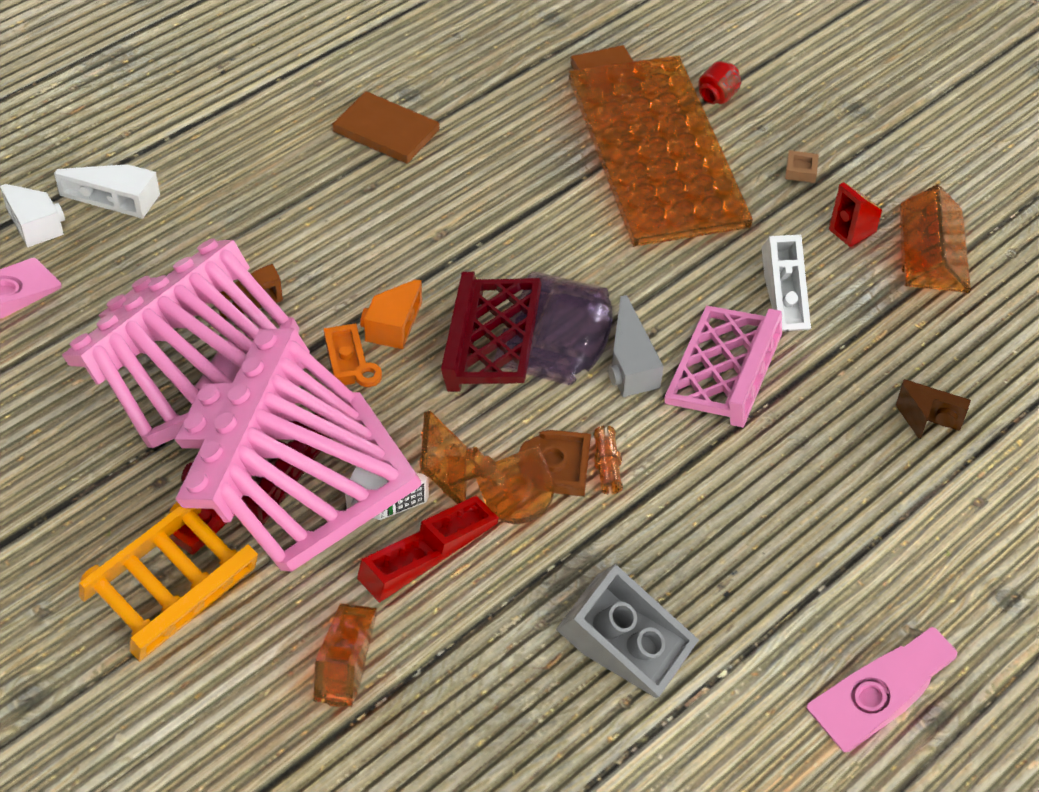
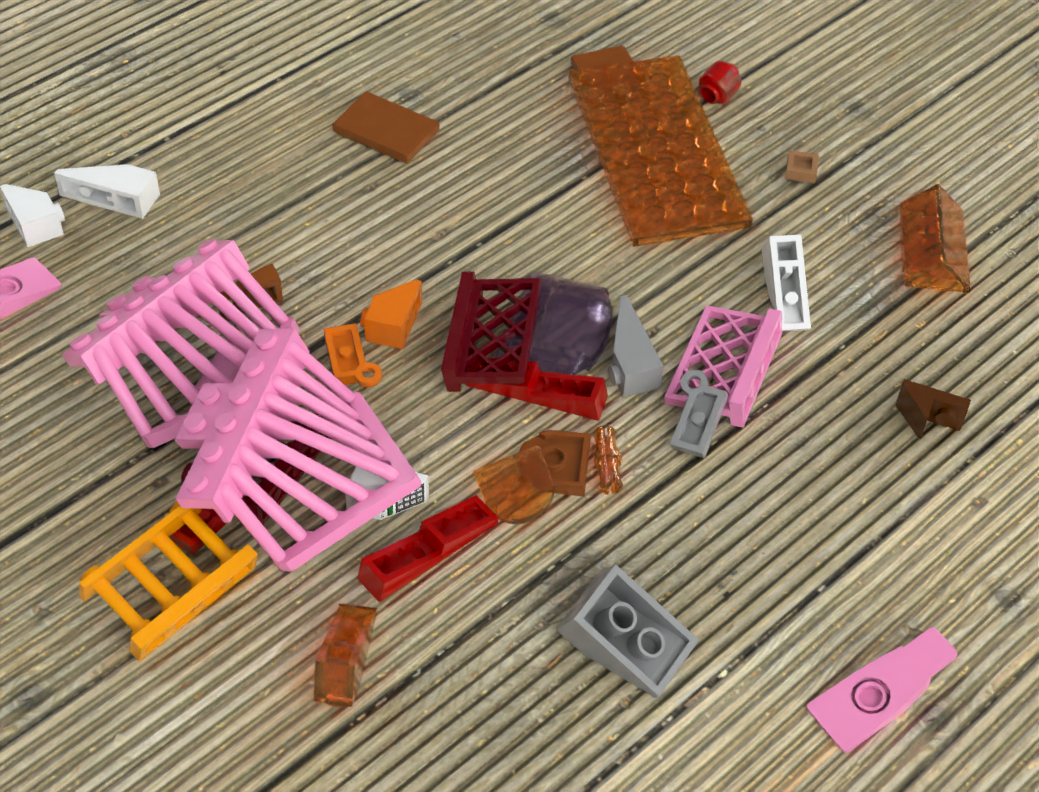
clear orange plate [419,410,505,504] -> none
red slope [829,182,882,247] -> none
none -> red slope [466,357,608,421]
none -> light grey hinge [670,370,728,458]

